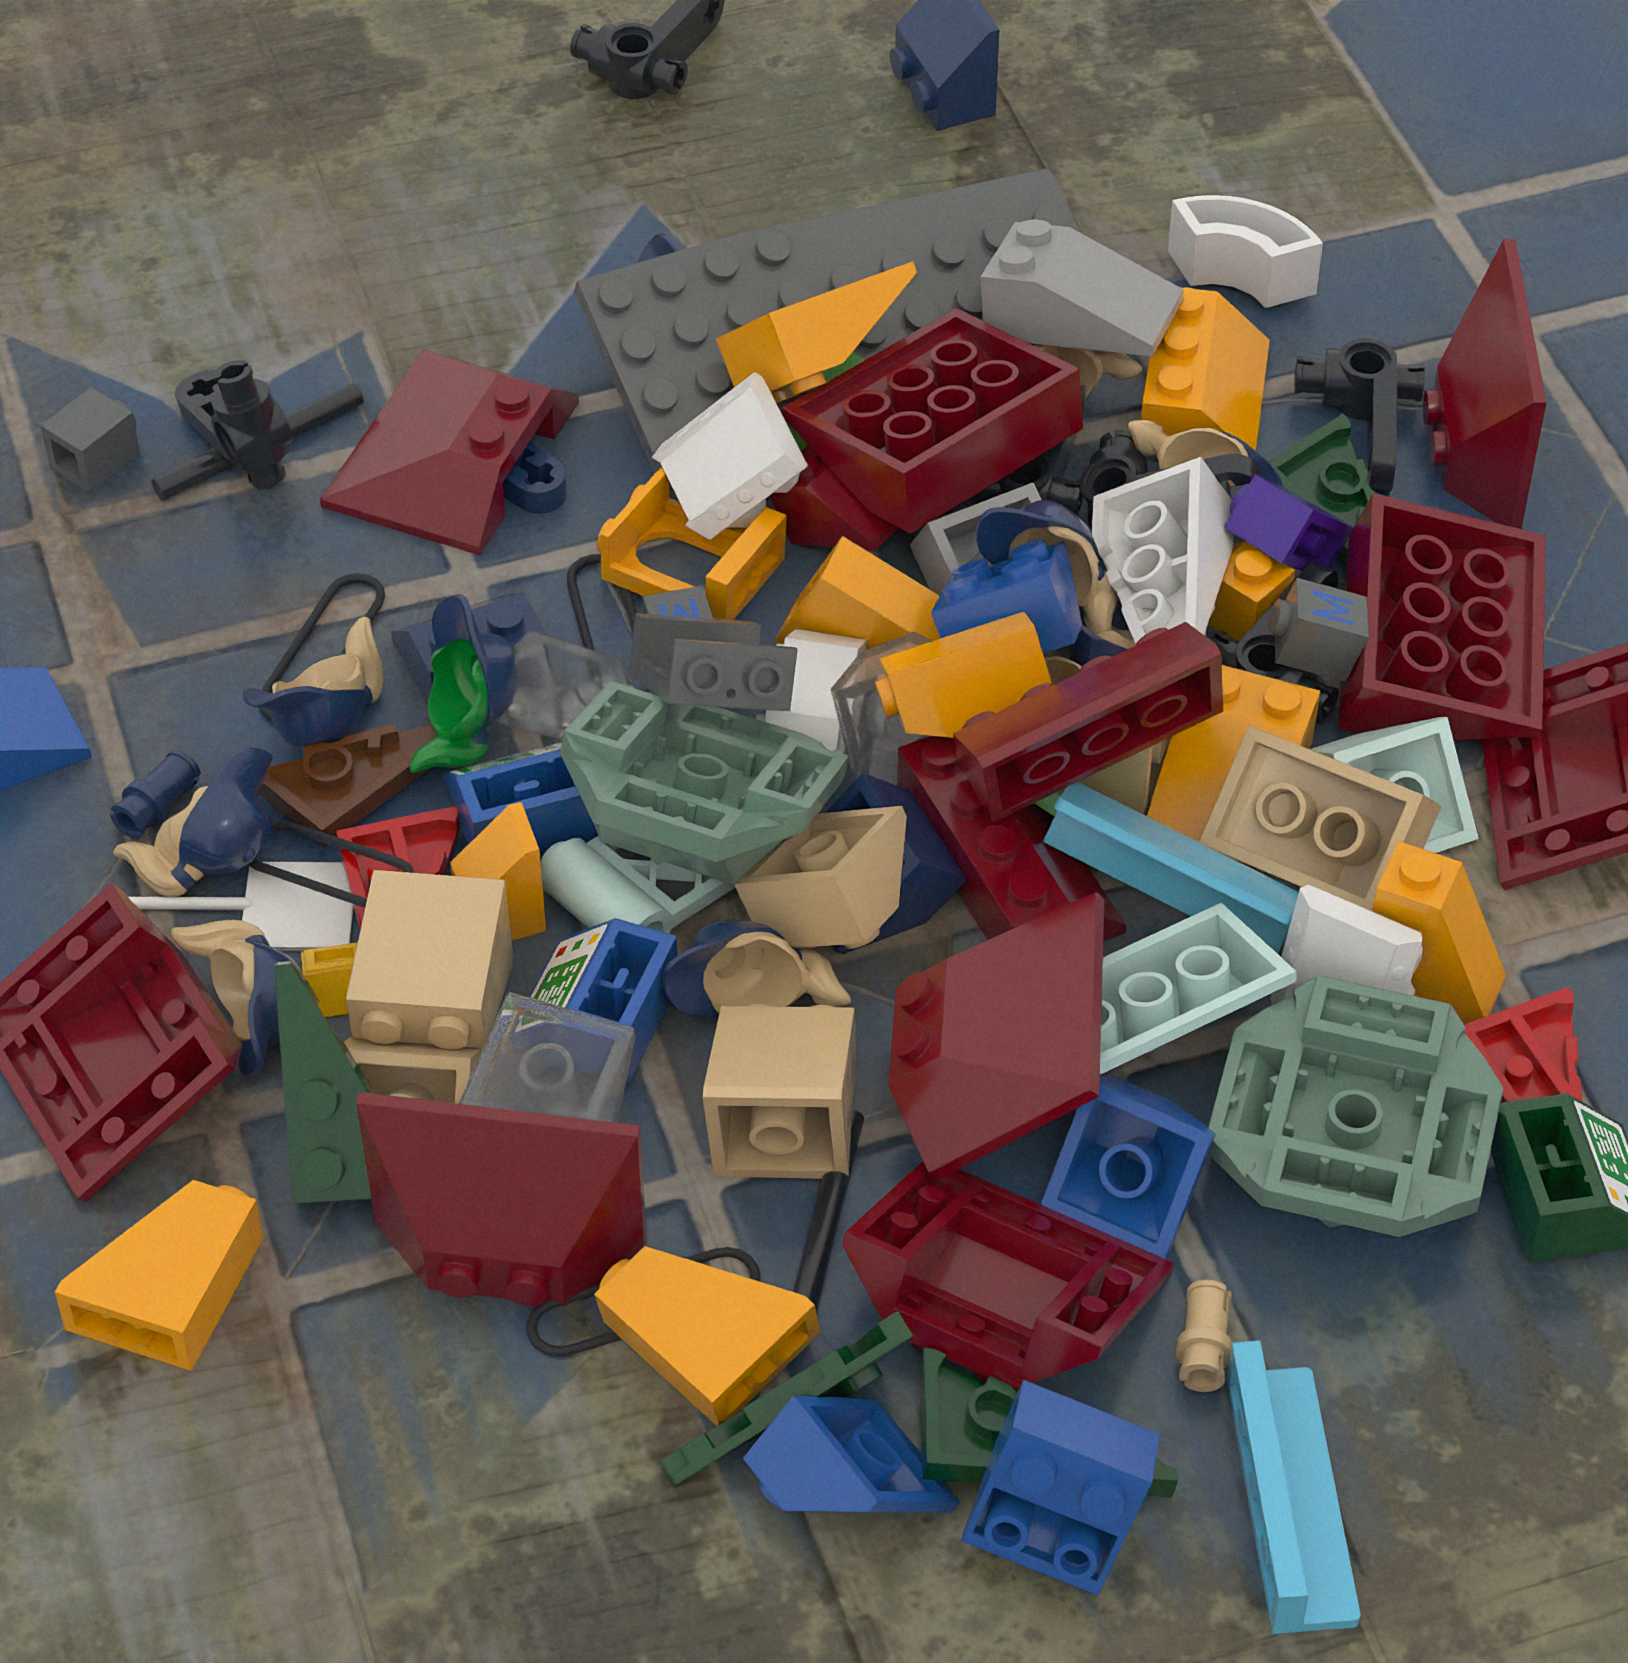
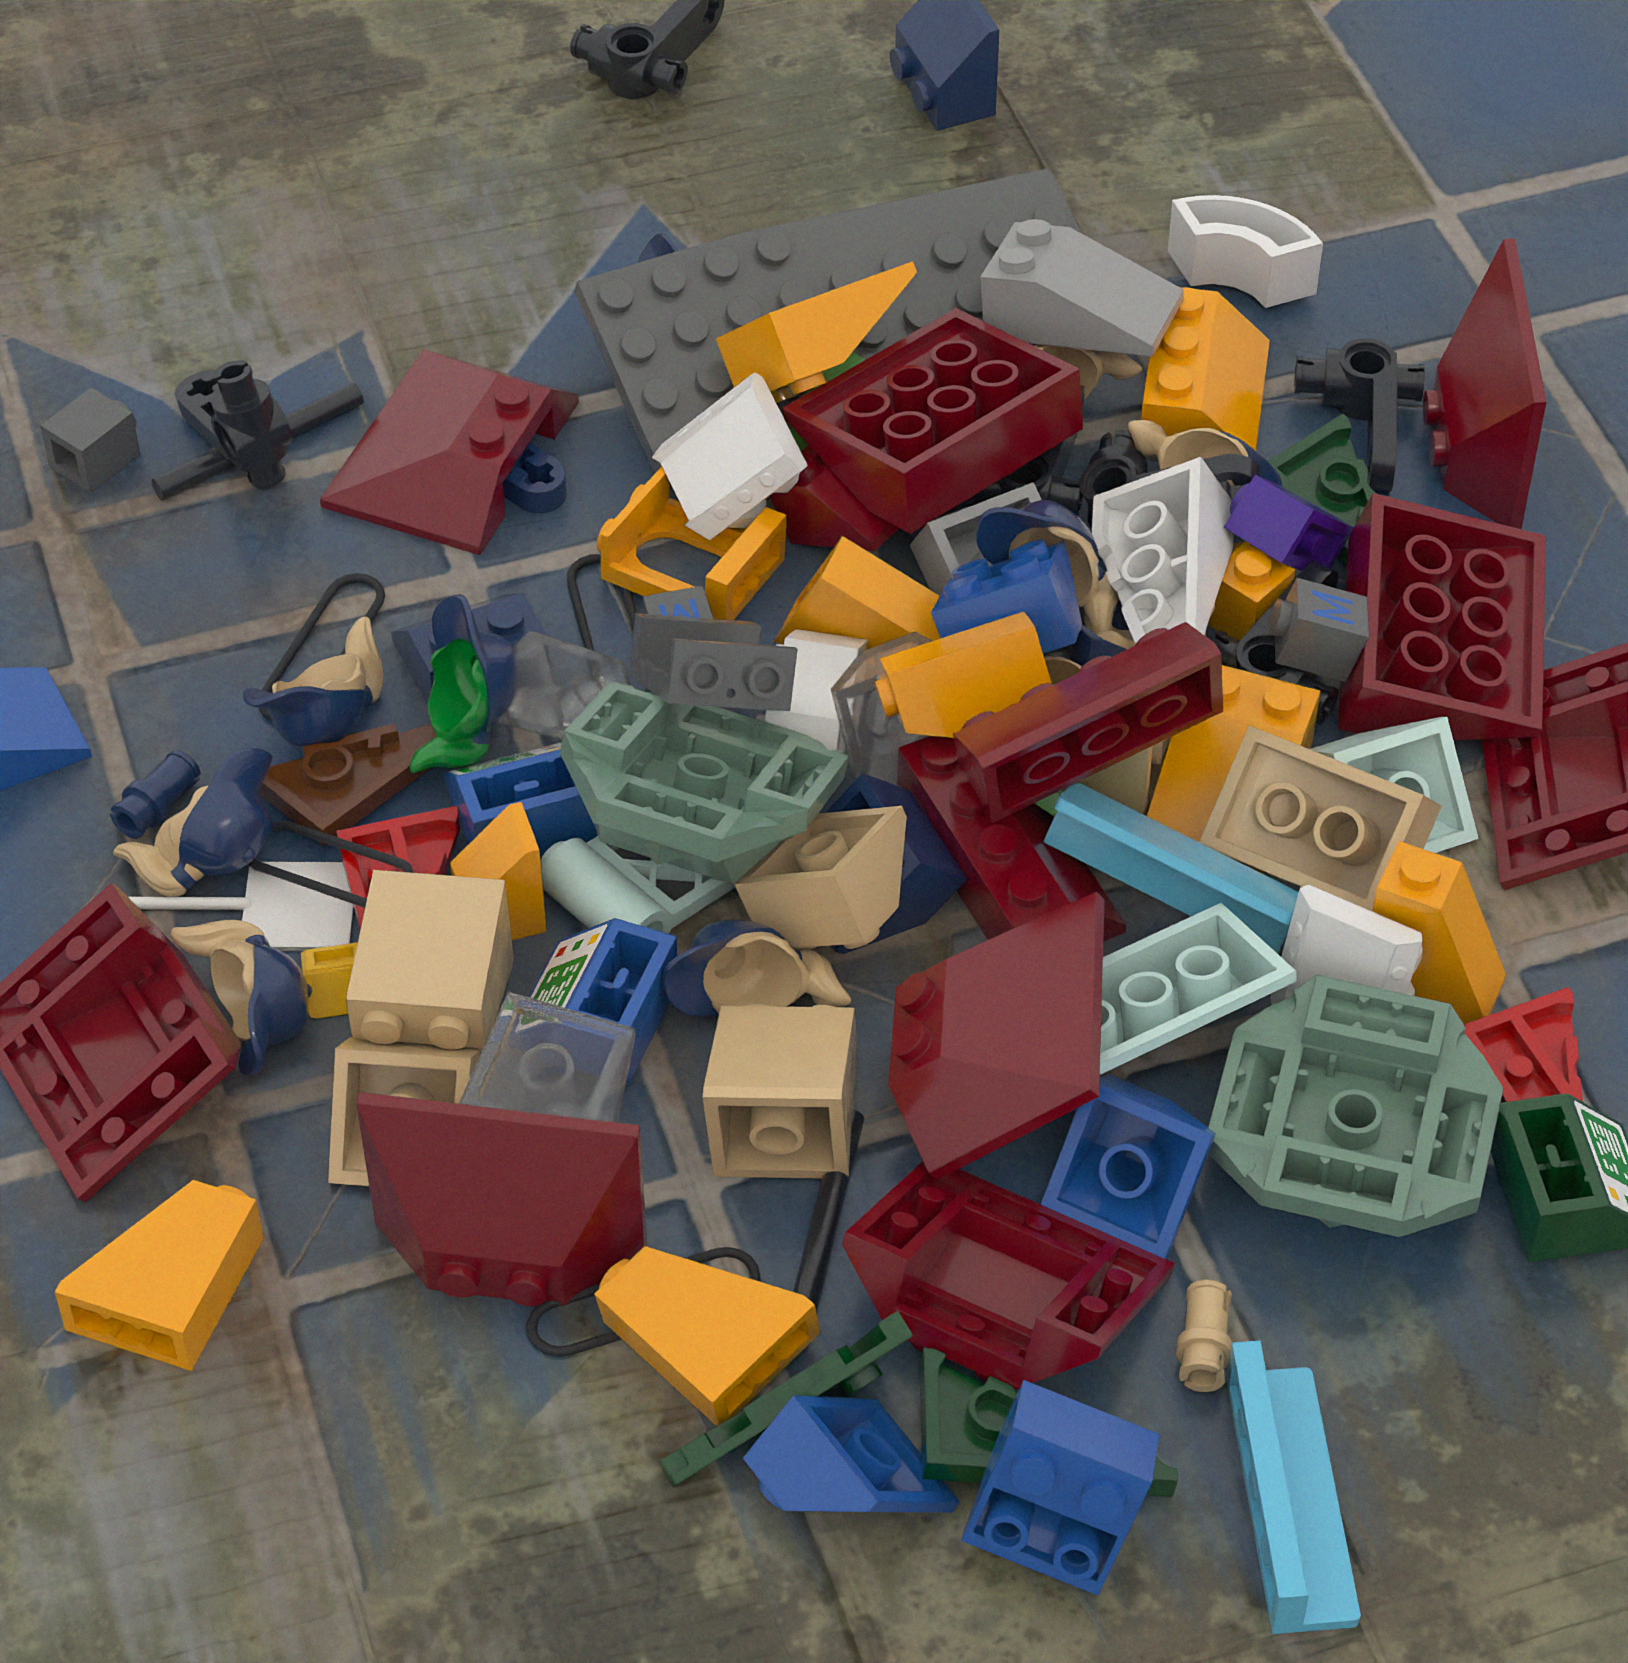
dark green wing [274,961,371,1204] -> none

